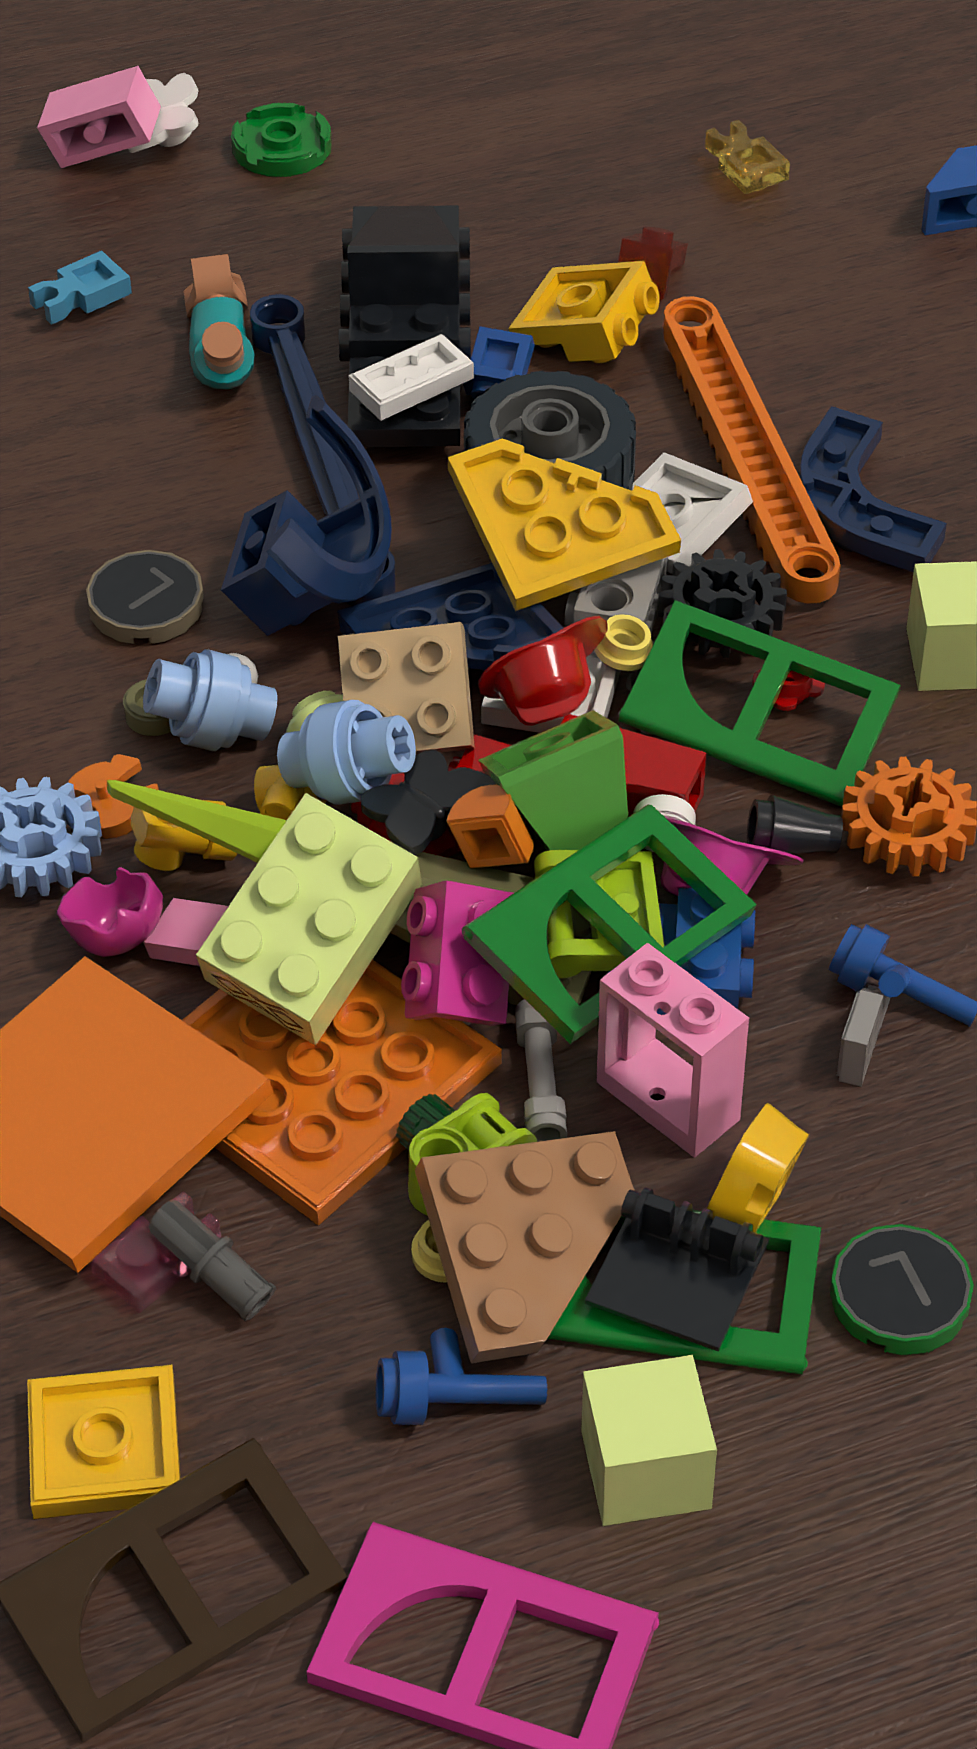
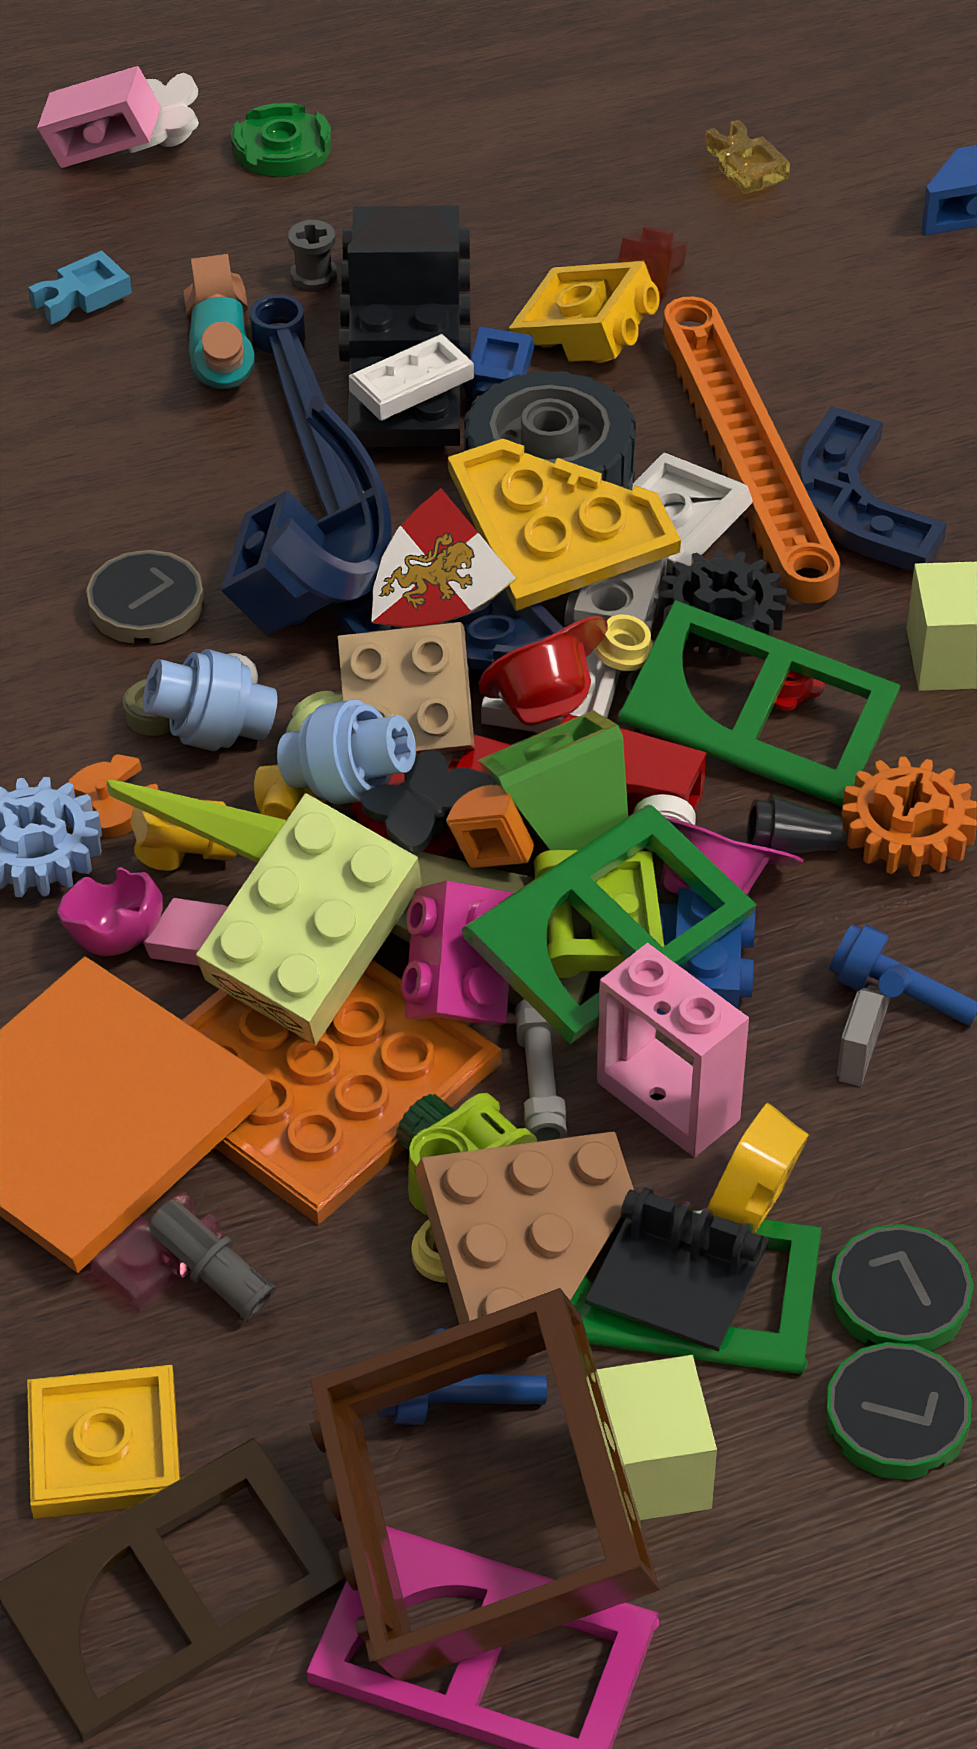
none -> dark grey bush [288,220,337,291]
none -> reddish brown window [309,1288,660,1681]
none -> shield [372,488,516,628]
none -> black tile [825,1342,971,1480]

